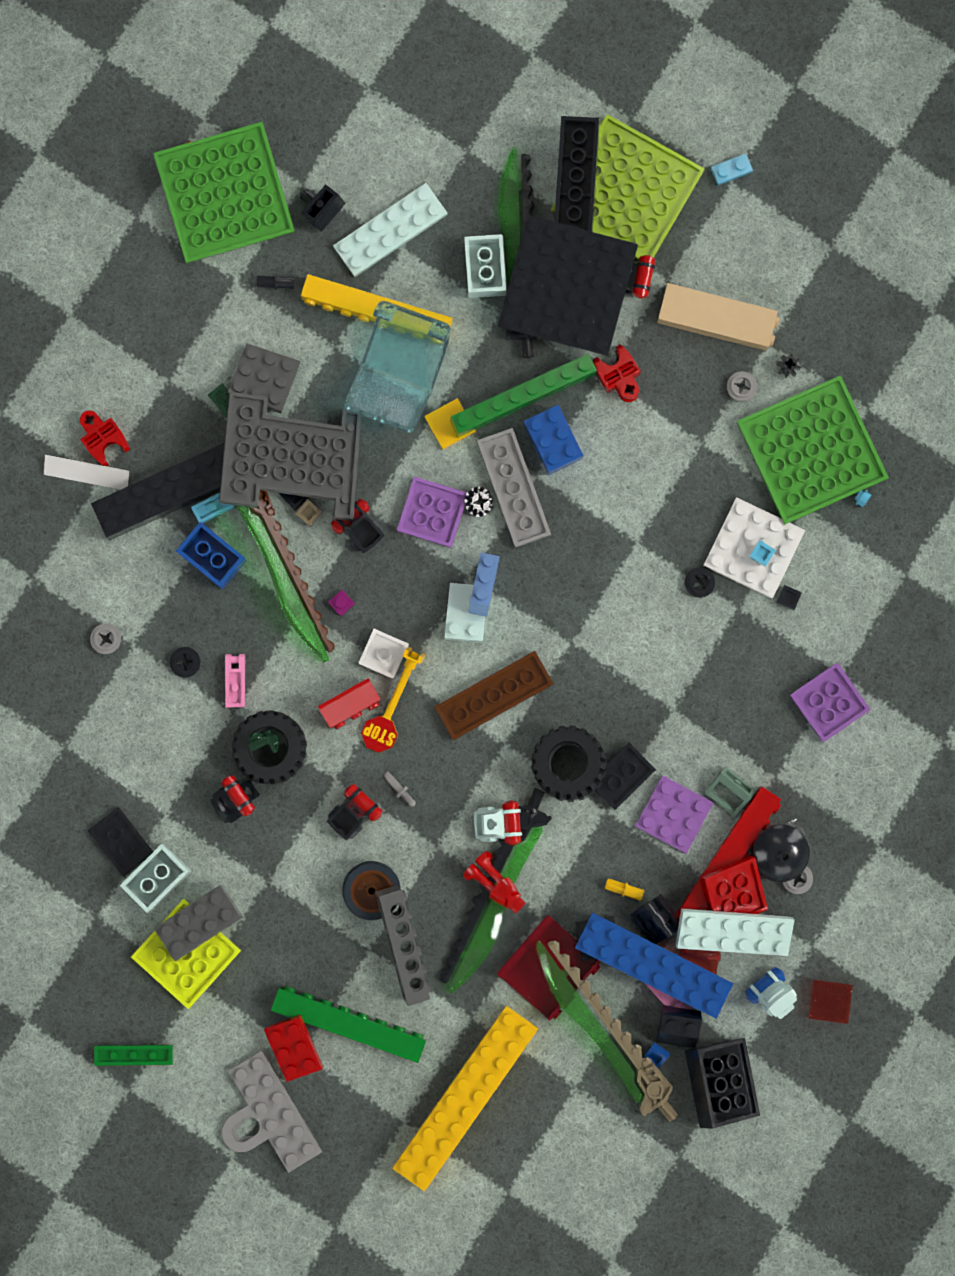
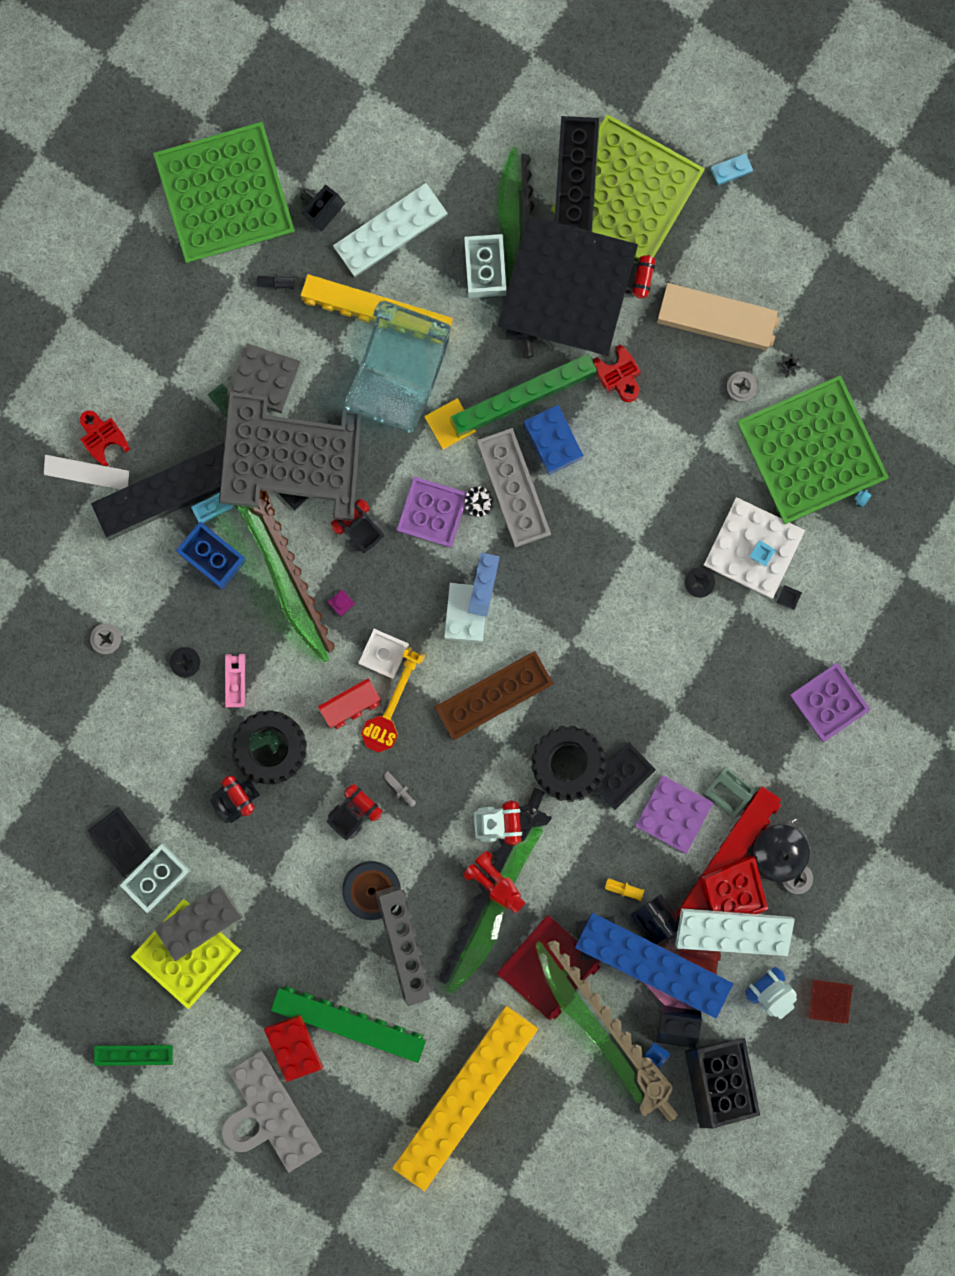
dark tan plate [295,499,322,527] -> none

